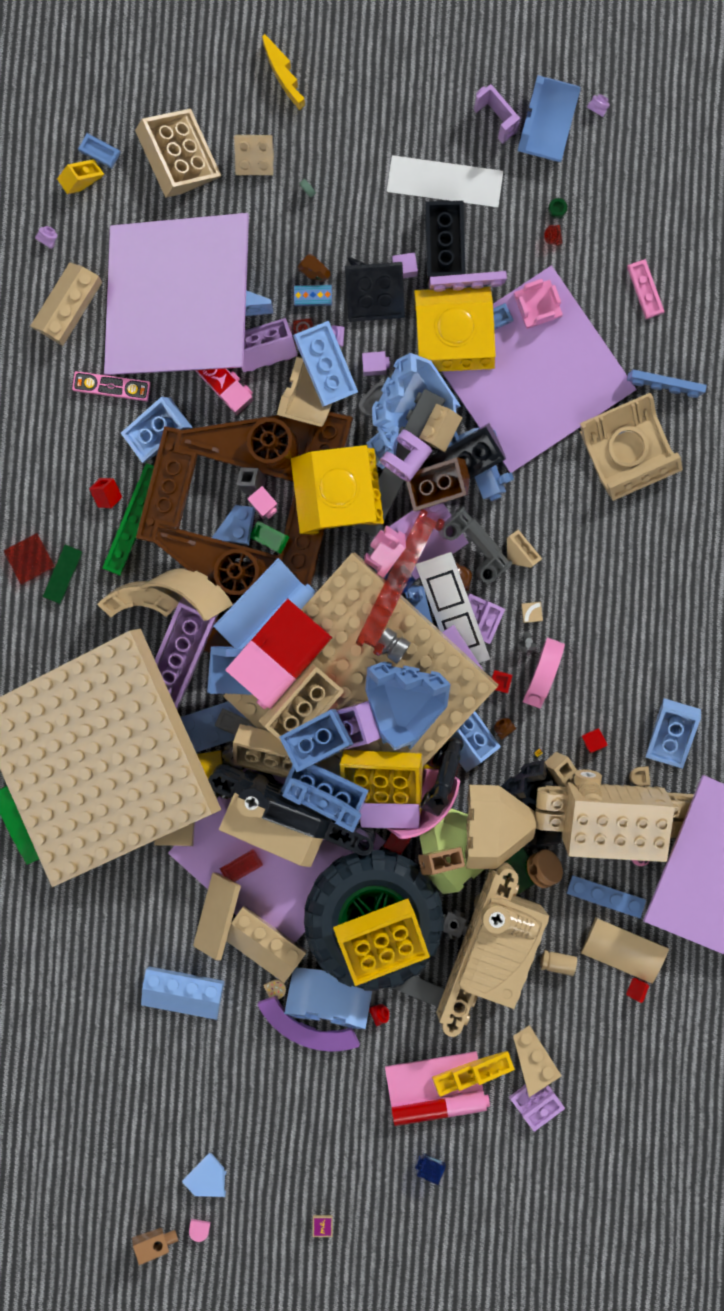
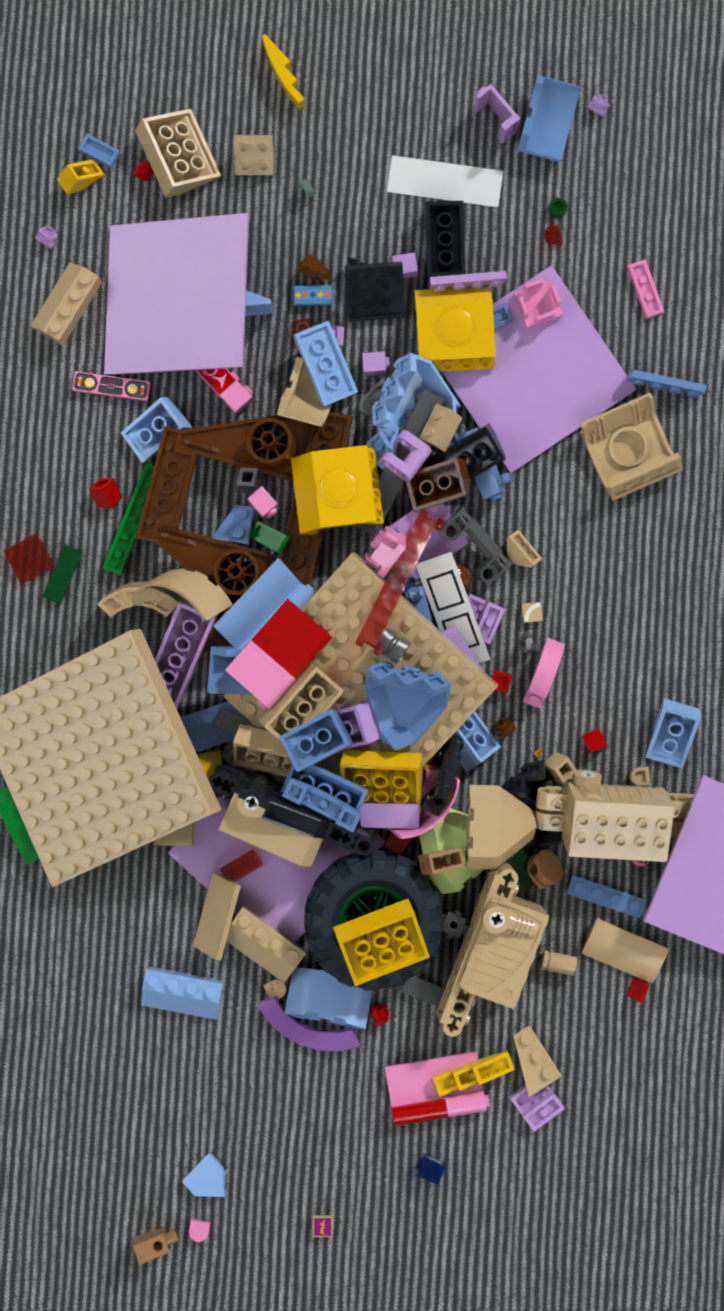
lavender slope [242,318,298,372] -> none
none -> red plate [132,159,154,181]

